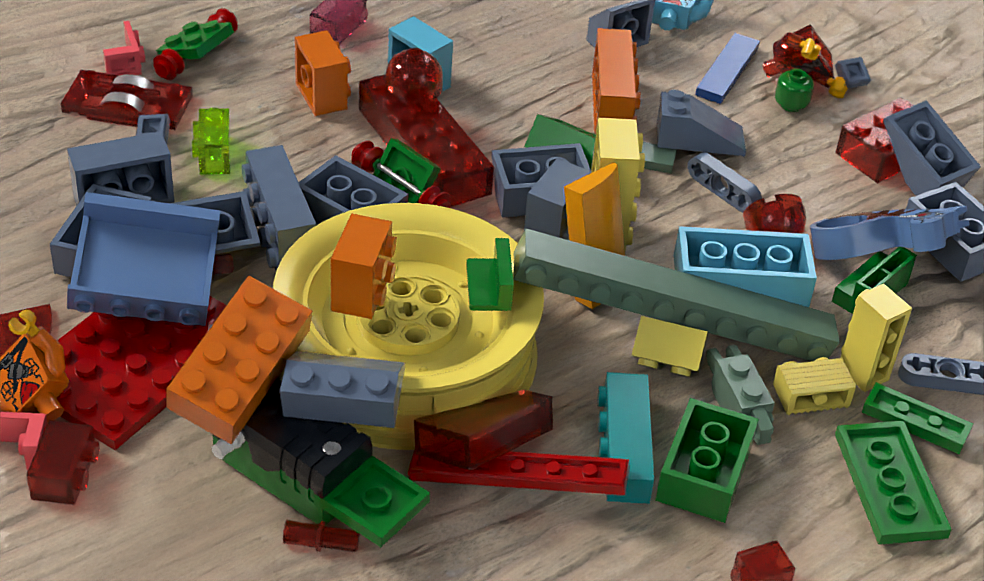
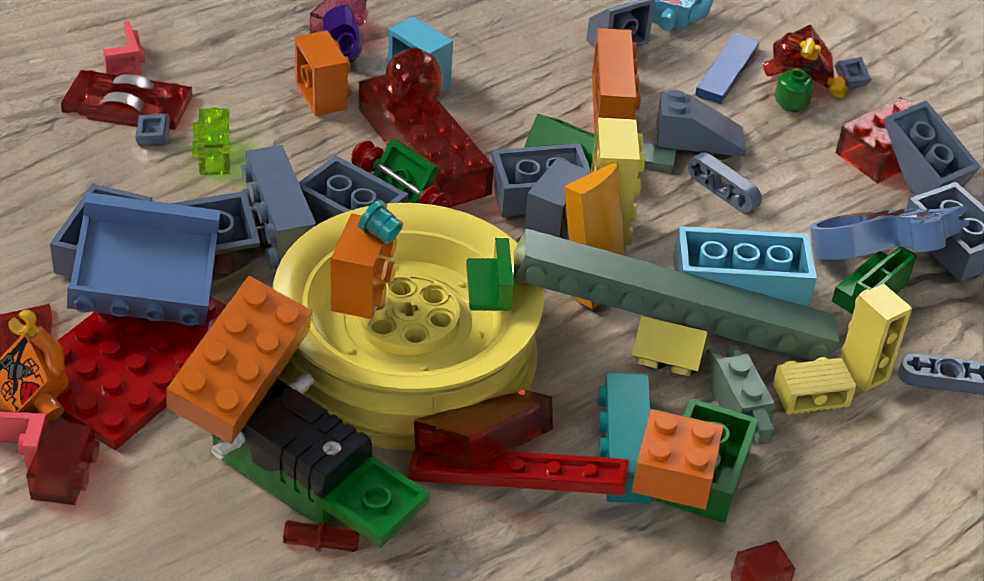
sand blue brick [67,131,174,206] -> none
green plate [153,8,238,81] -> none
sand blue slope [280,351,405,428] -> none
clear red cylinder [743,194,807,234] -> none
green plate [835,421,952,545] -> none
green plate [862,382,974,455] -> none
none -> dark purple cap [323,5,363,63]
none -> teal piece [358,199,403,244]
none -> orange brick [632,409,724,509]

